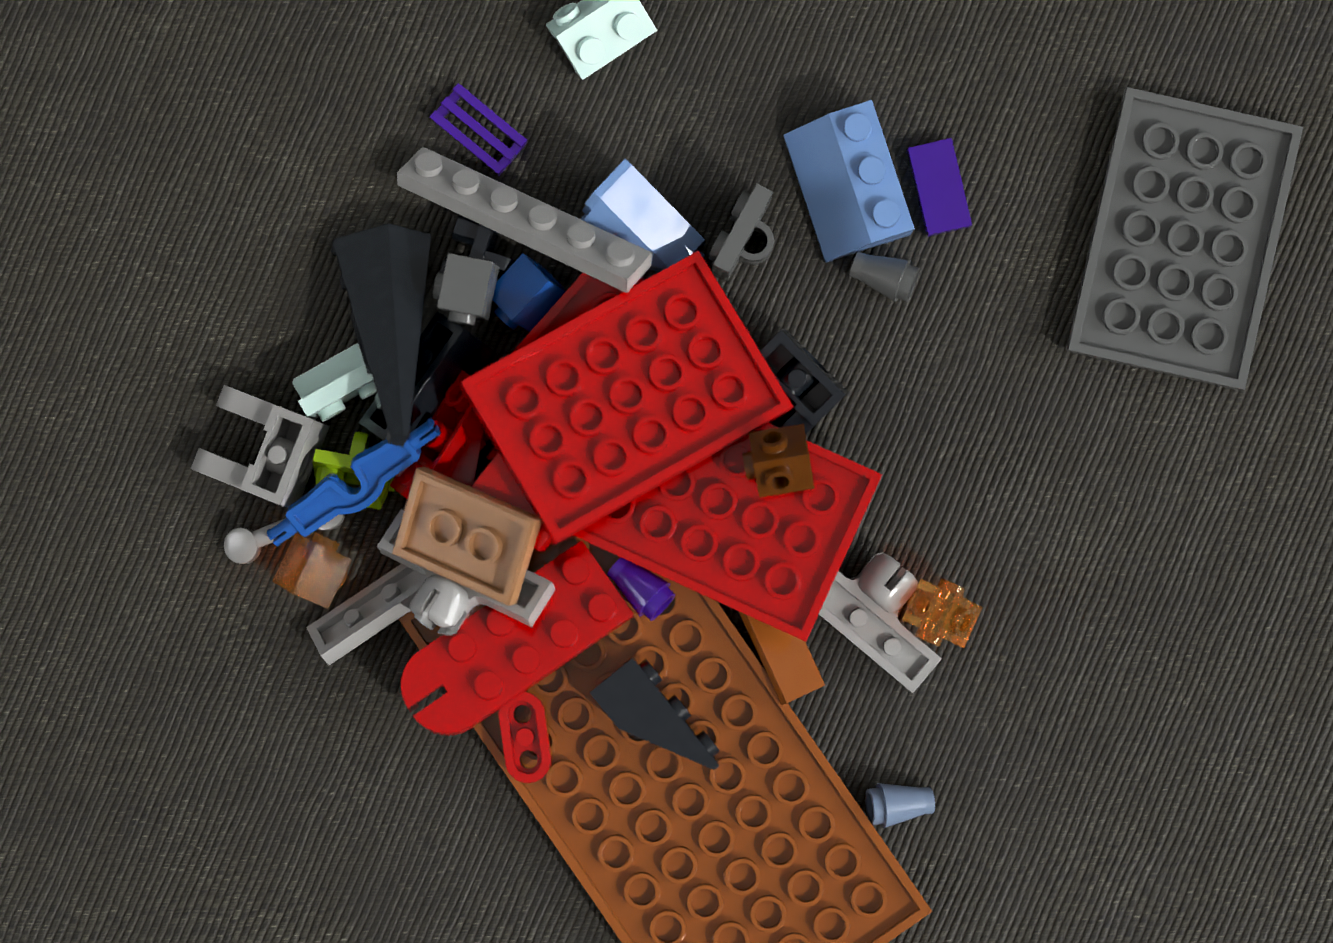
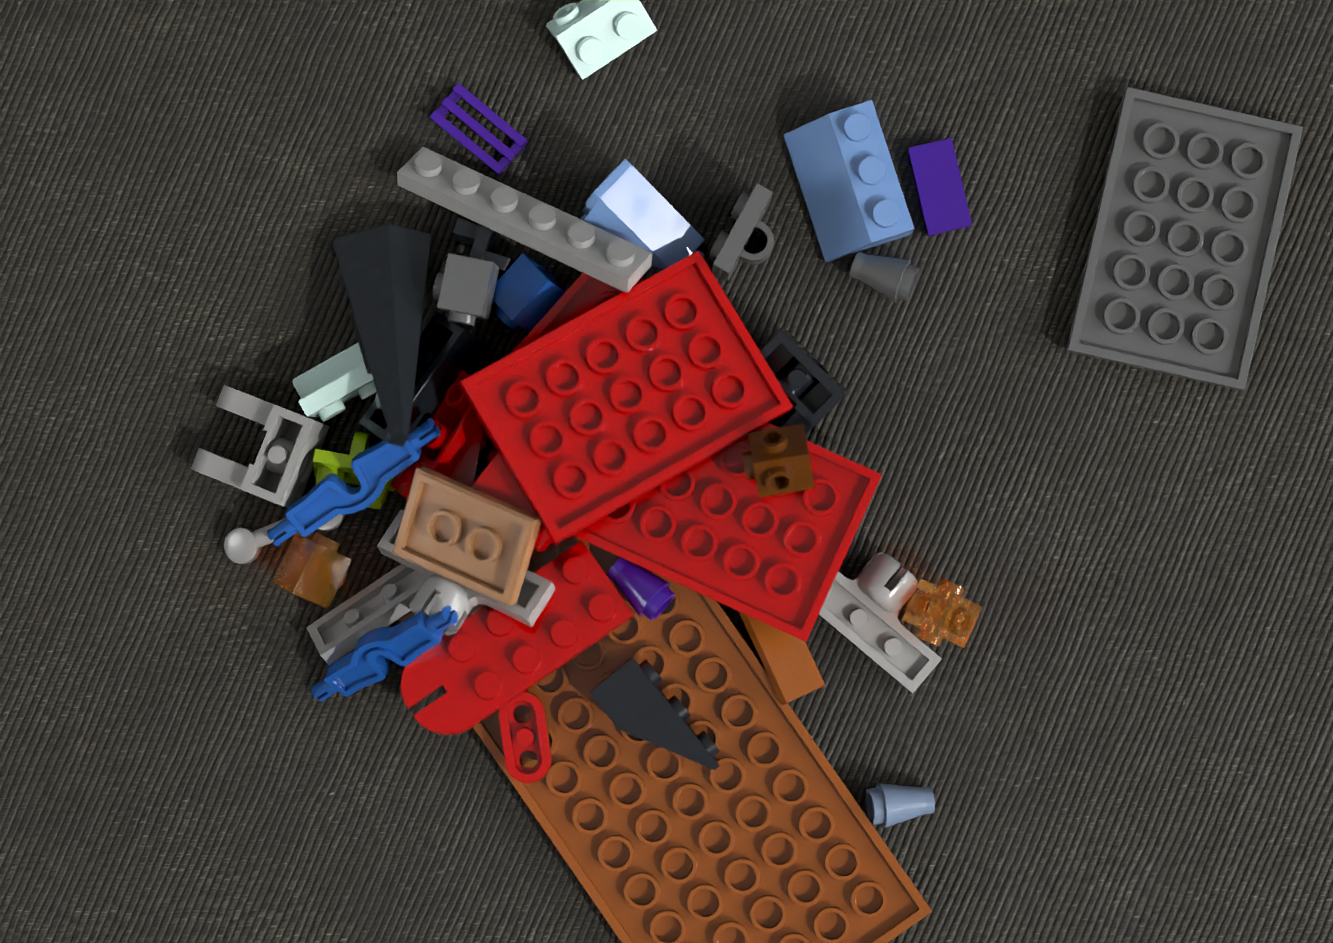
none -> blue piece [311,606,458,701]

